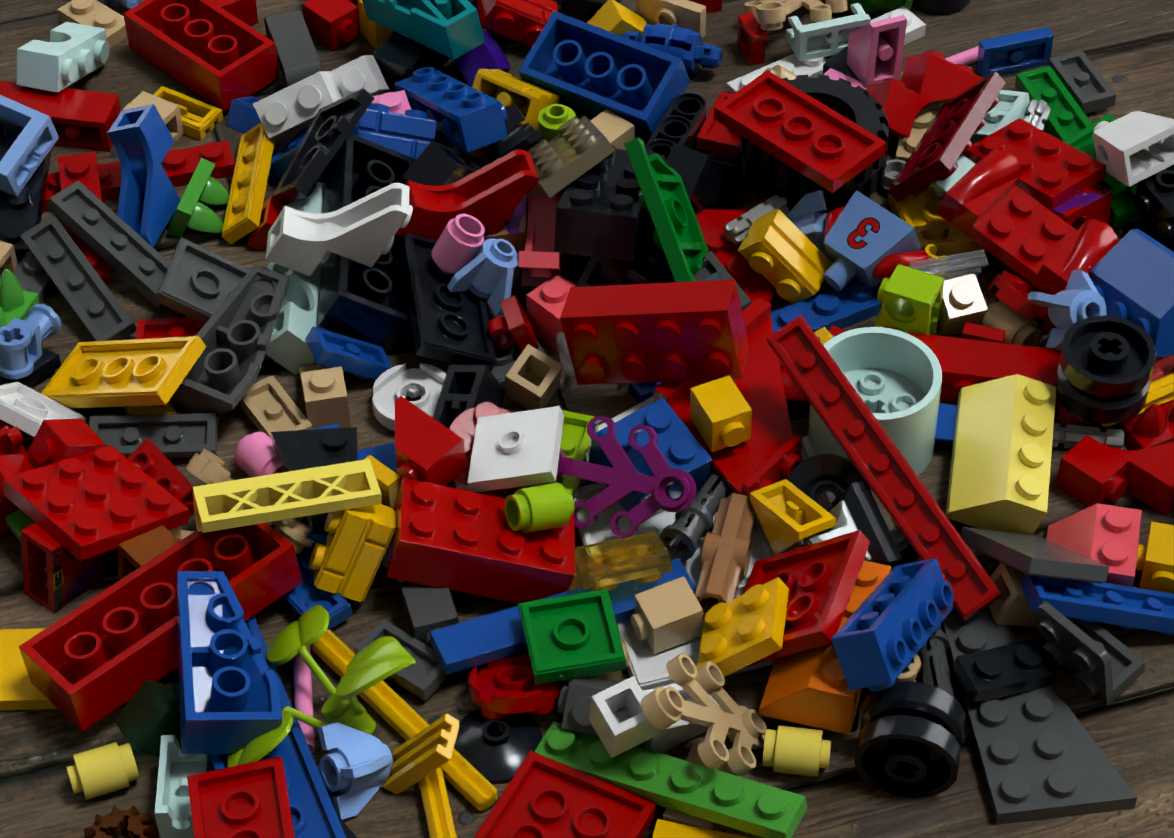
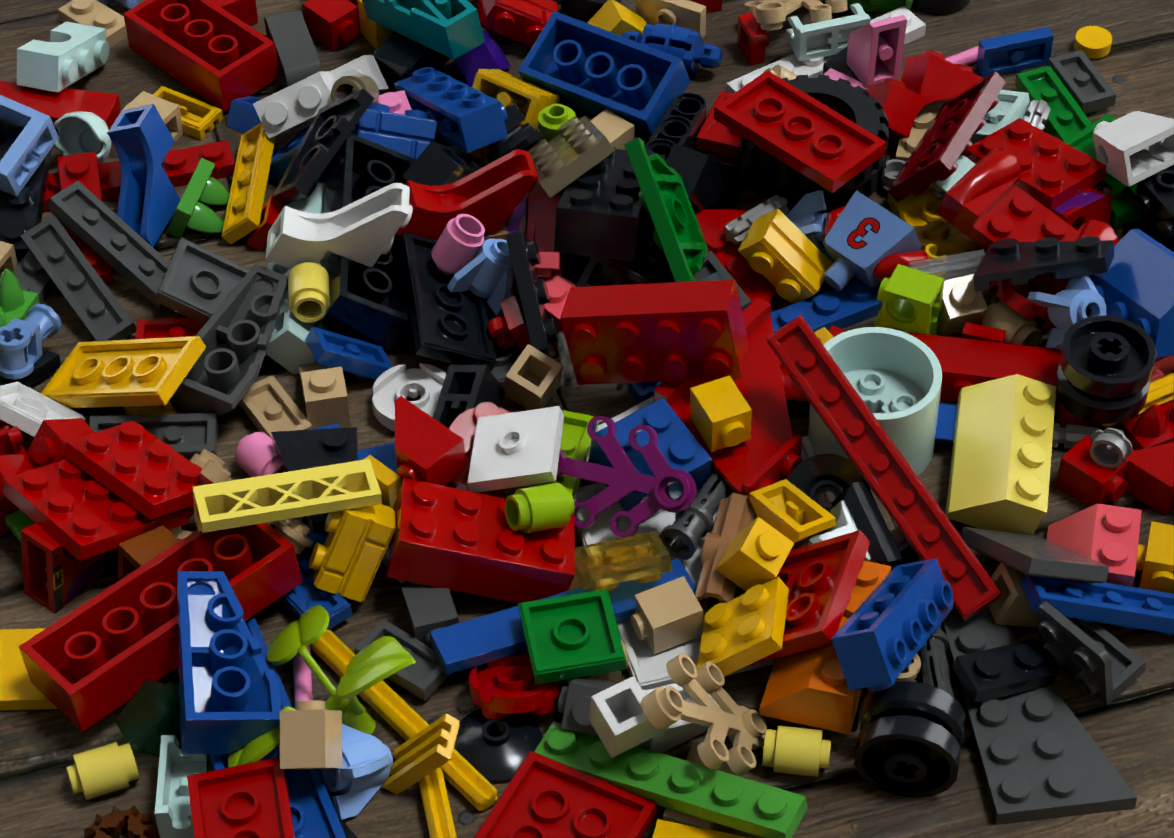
none -> light aqua hair [54,111,112,164]
none -> red plate [64,421,214,520]
none -> tan brick [280,700,342,770]
none -> light yellow brick [288,262,330,323]
none -> dark tan brick [331,74,379,103]
none -> black plate [505,230,559,357]
none -> yellow brick [716,517,794,591]
none -> black wing [973,236,1115,291]
none -> yellow tile [1074,26,1112,59]
none -> light grey plate [1090,428,1132,468]

